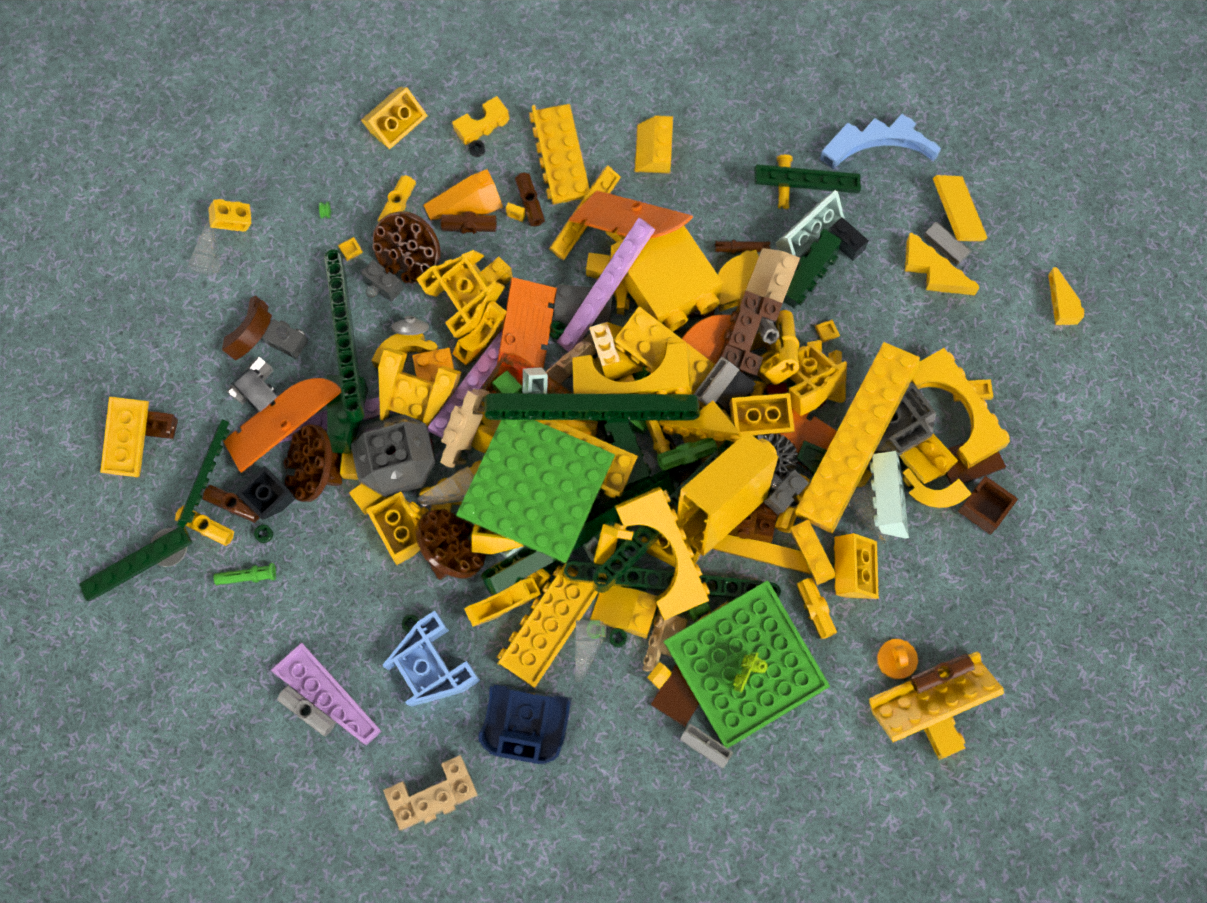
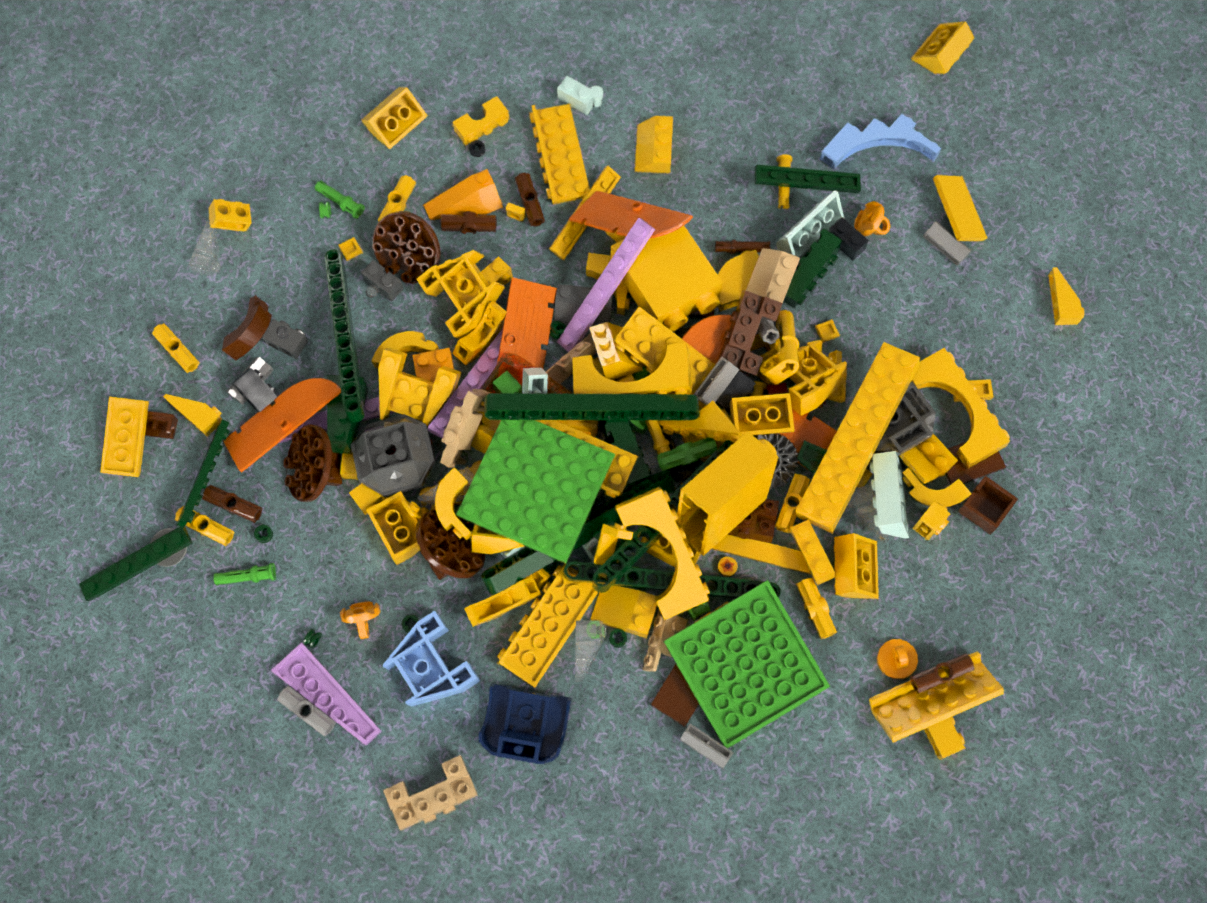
black slope [236,466,295,520] -> none
light grey dish [391,316,429,335] -> none
yellow tile [647,662,672,689] -> none
lime hinge [733,652,768,692] -> none
dark grey piece [763,470,809,515] -> none
yellow slope [905,233,979,295] -> none
none -> yellow piece [152,323,200,373]
none -> yellow slope [163,394,222,437]
none -> dark green bush [303,628,322,649]
none -> bright green pin [315,180,365,219]
none -> light orange tile [340,601,381,639]
none -> yellow arch [435,467,472,540]
none -> light aqua hinge [557,76,603,115]
none -> yellow tile [717,557,738,577]
none -> light orange tile [854,201,890,237]
none -> yellow slope [911,21,974,74]
none -> yellow brick [912,501,950,540]

